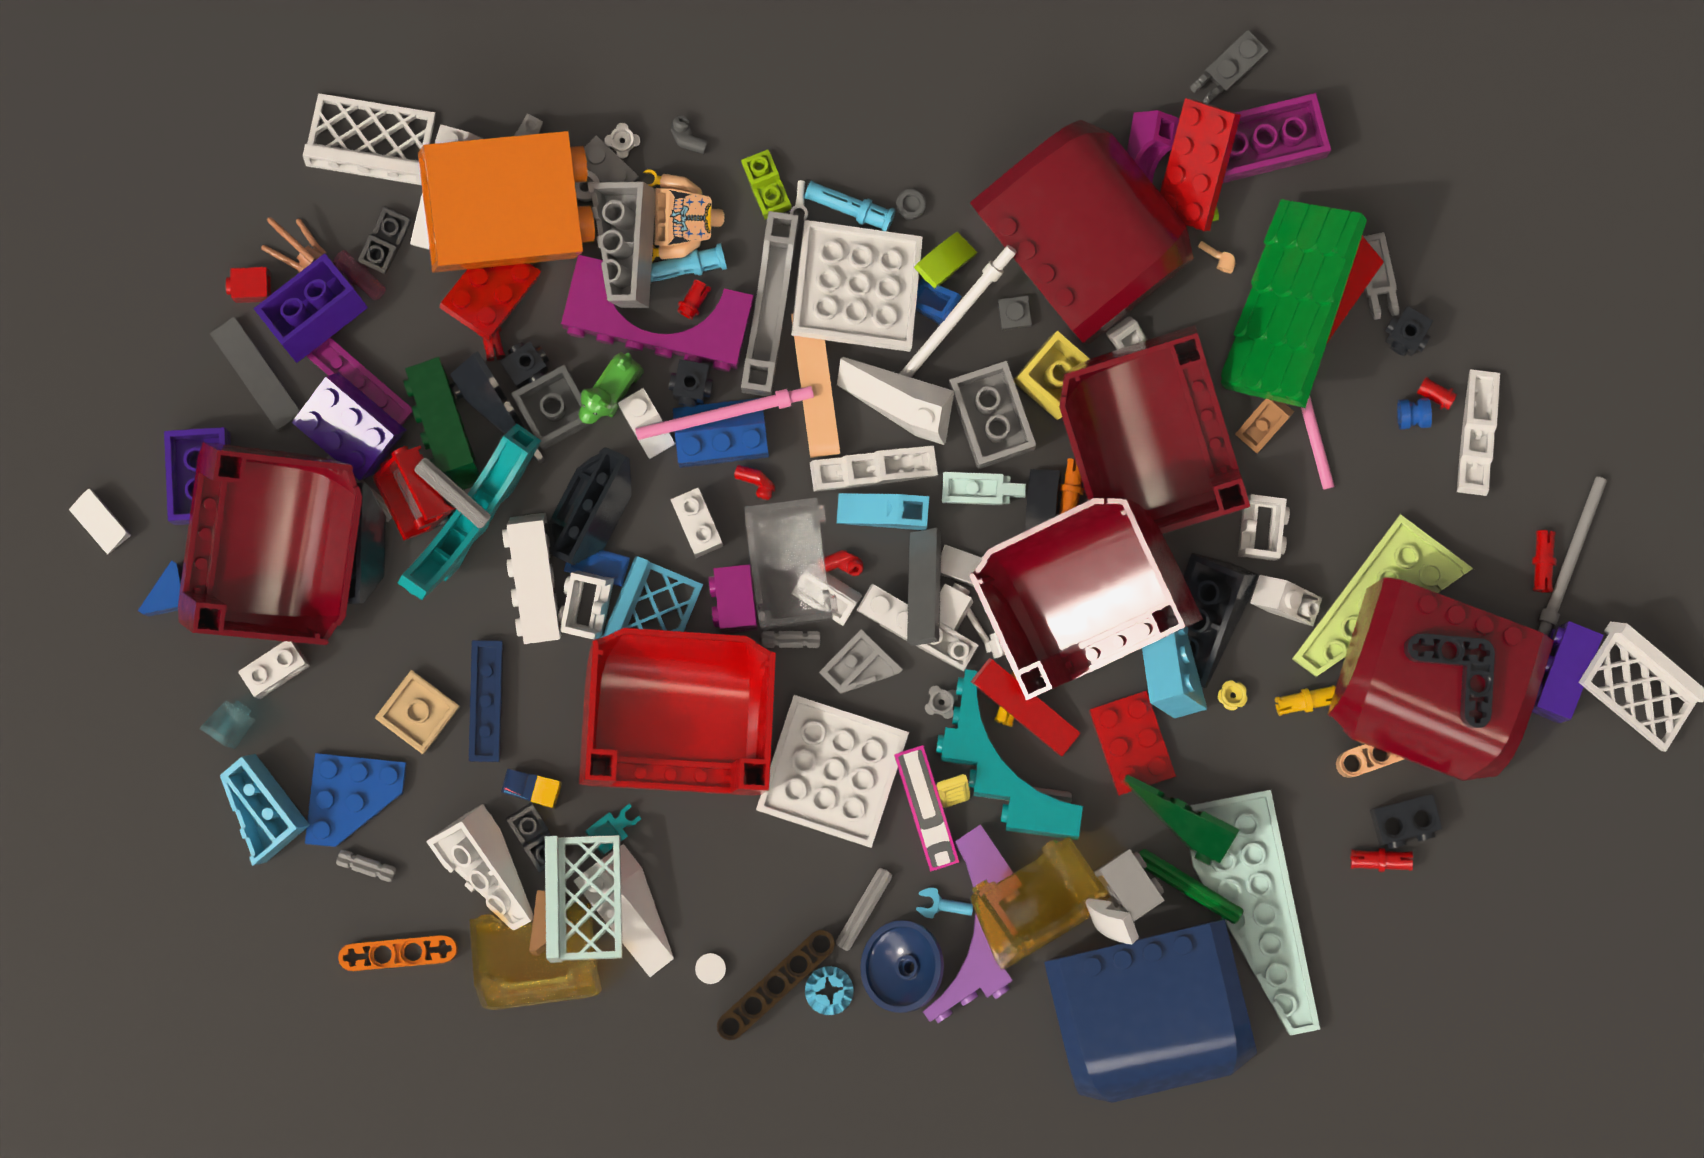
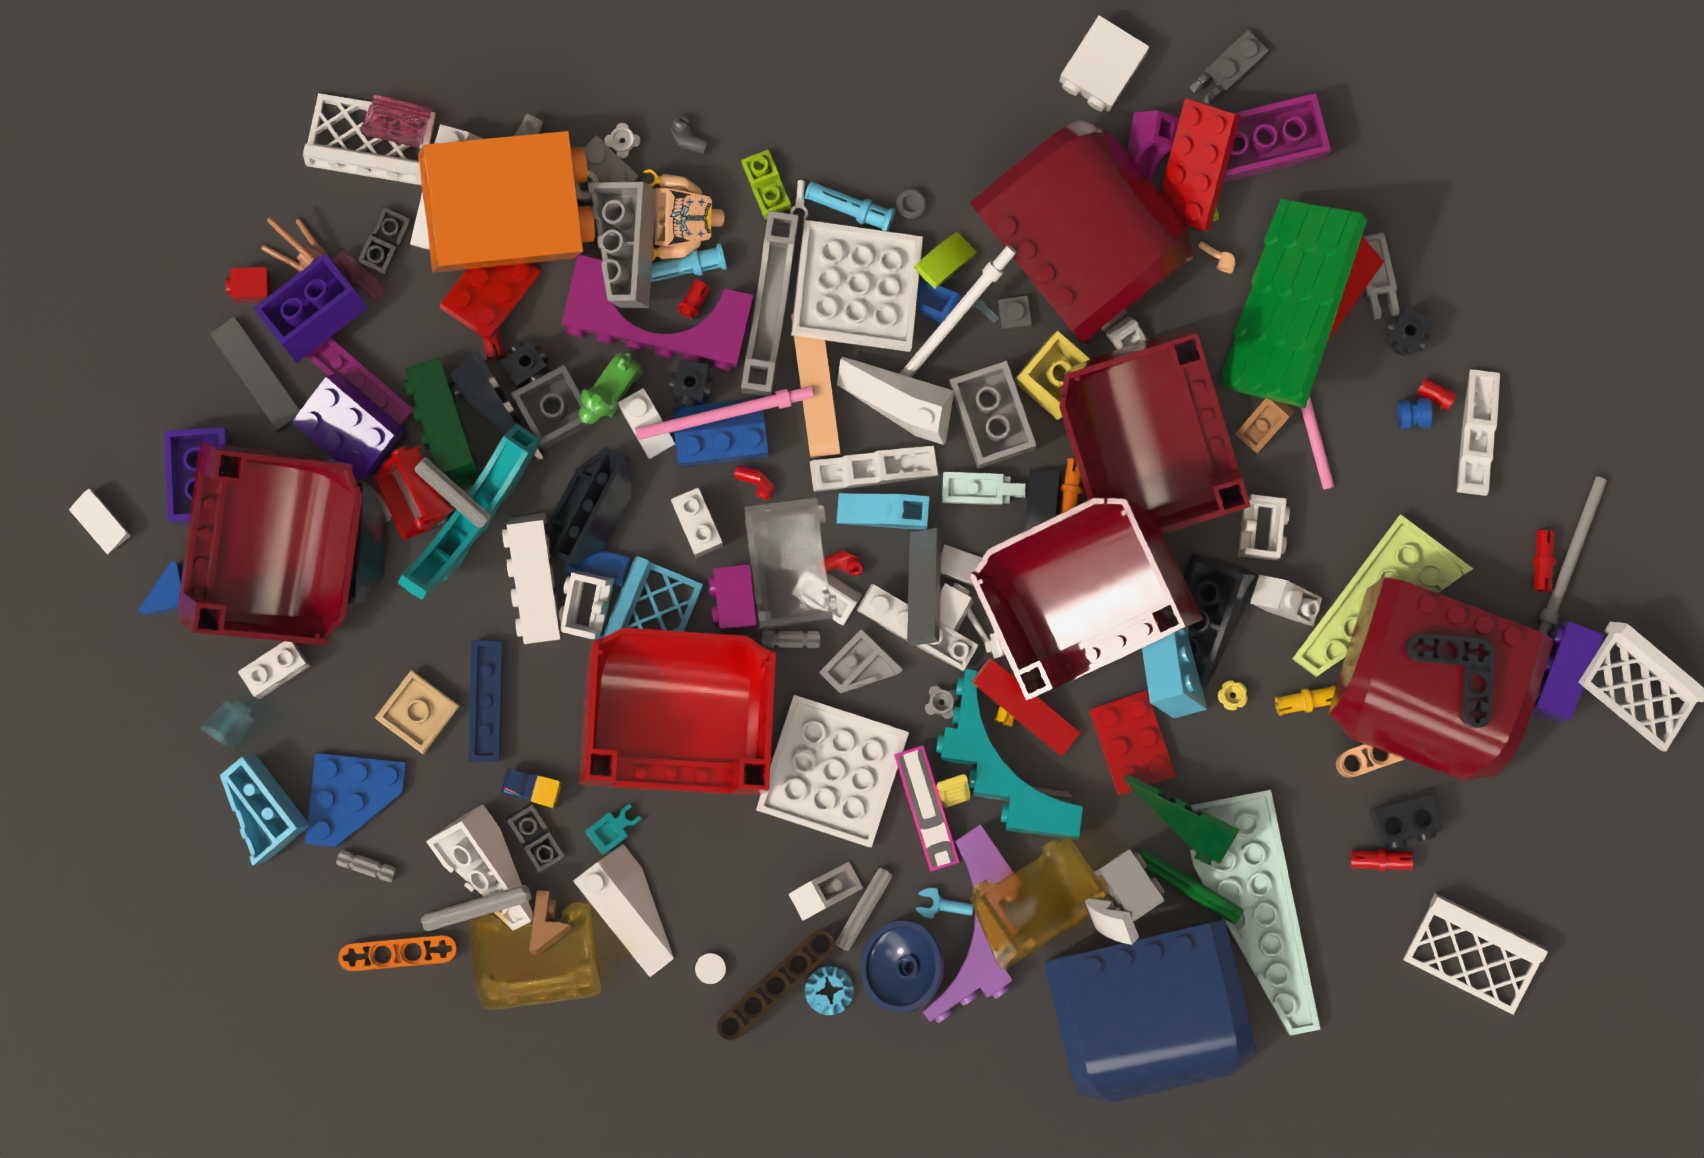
light aqua fence [545,835,622,963] -> none
none -> clear pink plate [361,95,431,148]
none -> light grey axle [421,885,531,931]
none -> white slope [789,862,863,920]
none -> clear light blue hand [963,286,999,323]
none -> white brick [1059,16,1149,113]
none -> white fence [1403,893,1548,1015]

